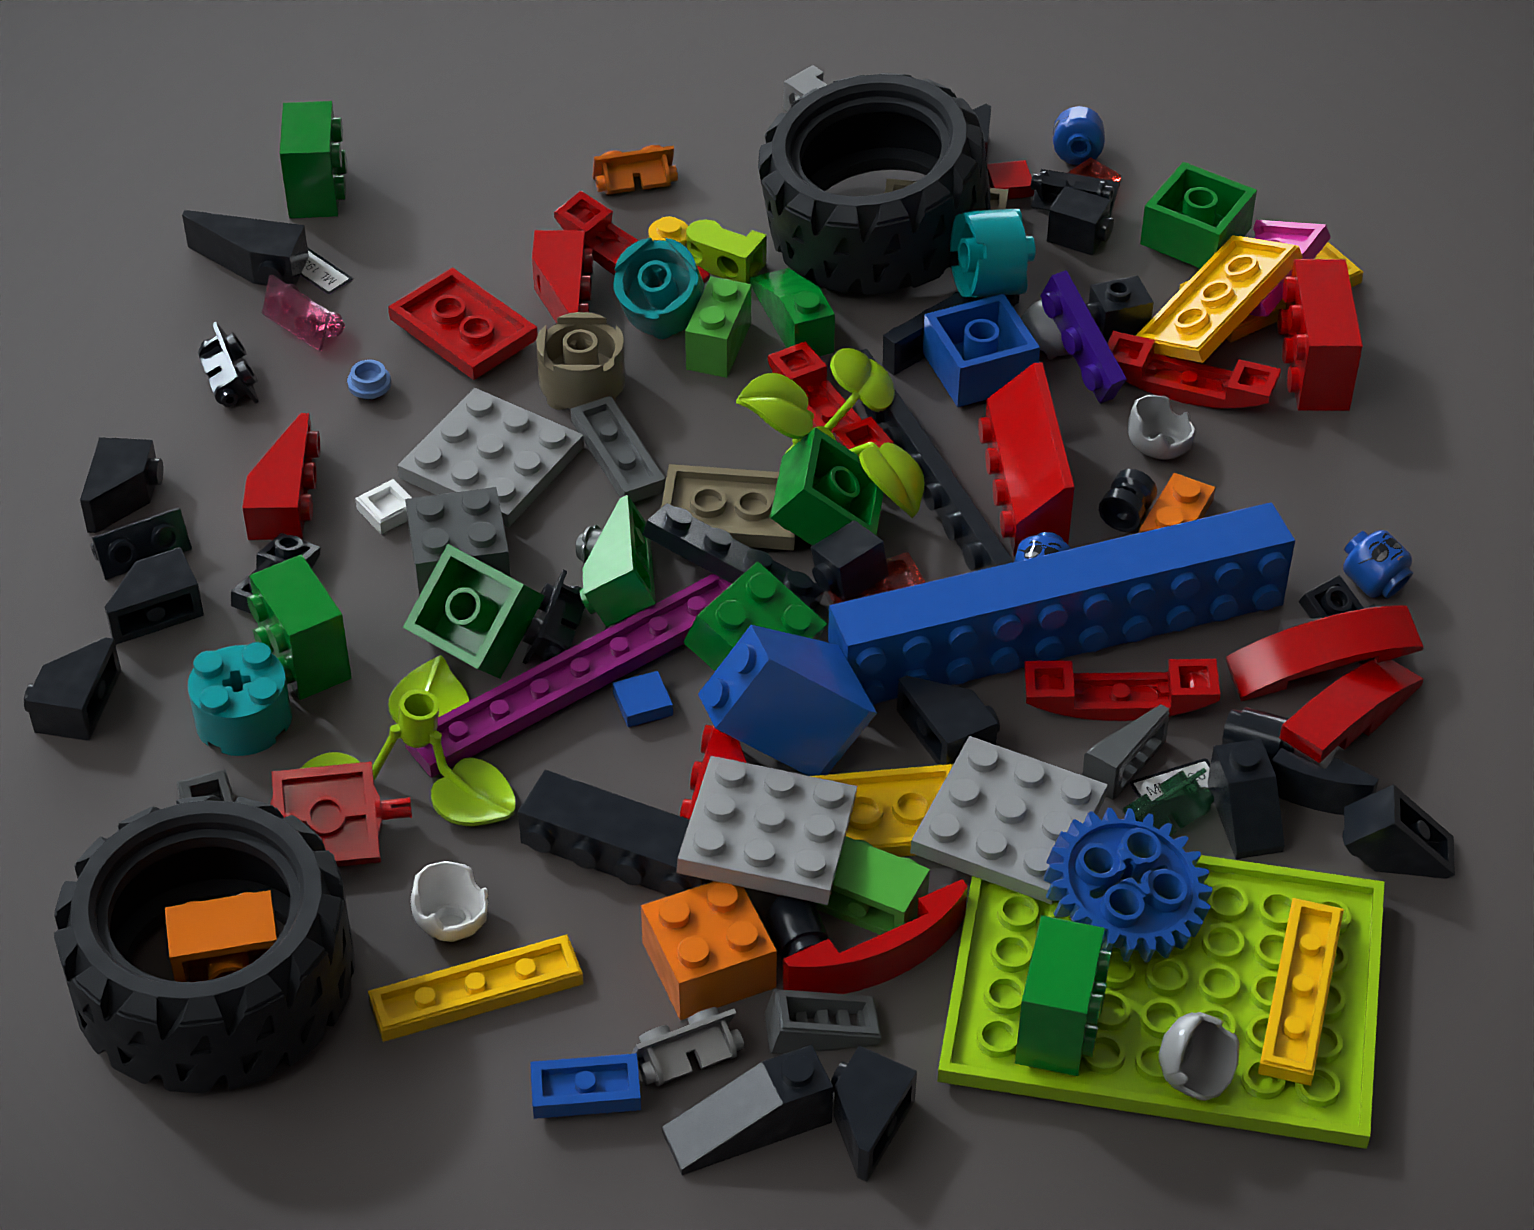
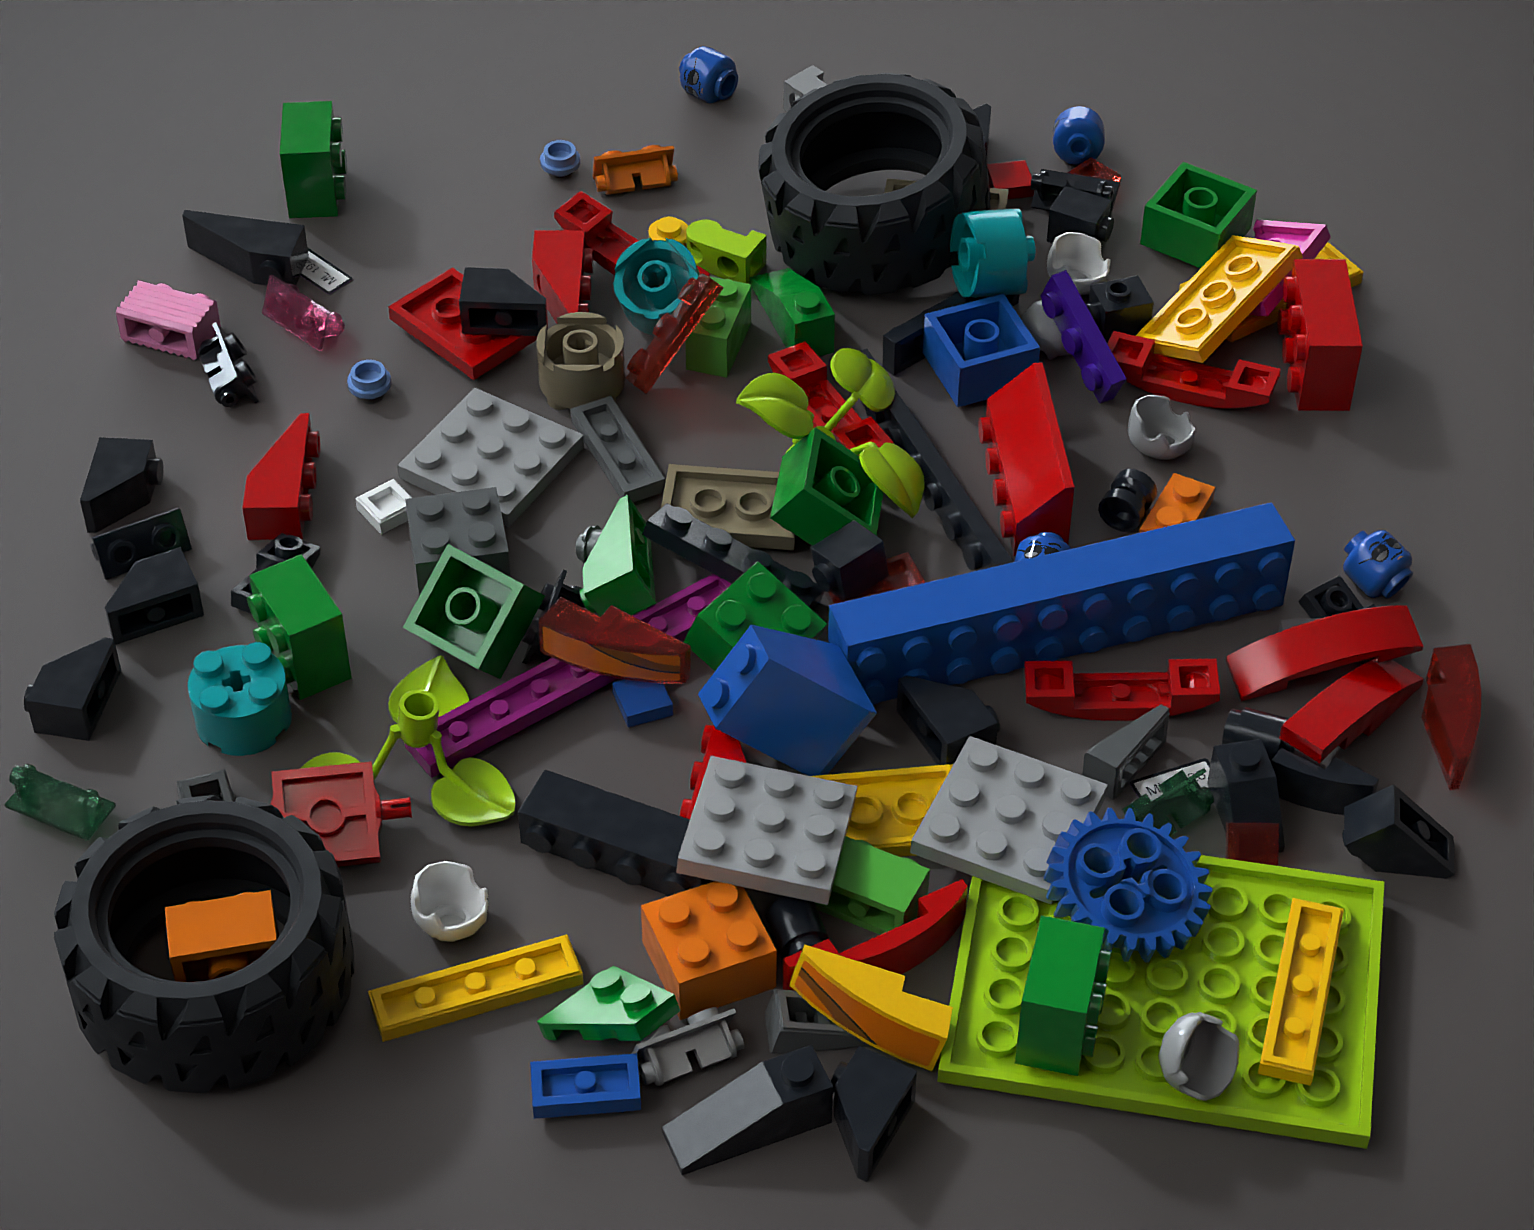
none -> clear green hinge [4,764,116,841]
none -> bright pink brick [116,280,221,361]
none -> black slope [459,267,548,336]
none -> wing [537,965,681,1041]
none -> clear red slope [539,597,691,683]
none -> medium blue plate [540,140,581,177]
none -> clear red plate [626,273,723,394]
none -> blue head [679,46,738,103]
none -> slope [789,944,953,1071]
none -> white hair [1047,232,1111,295]
none -> clear red tile [1225,822,1279,866]
none -> clear red slope [1421,644,1481,790]

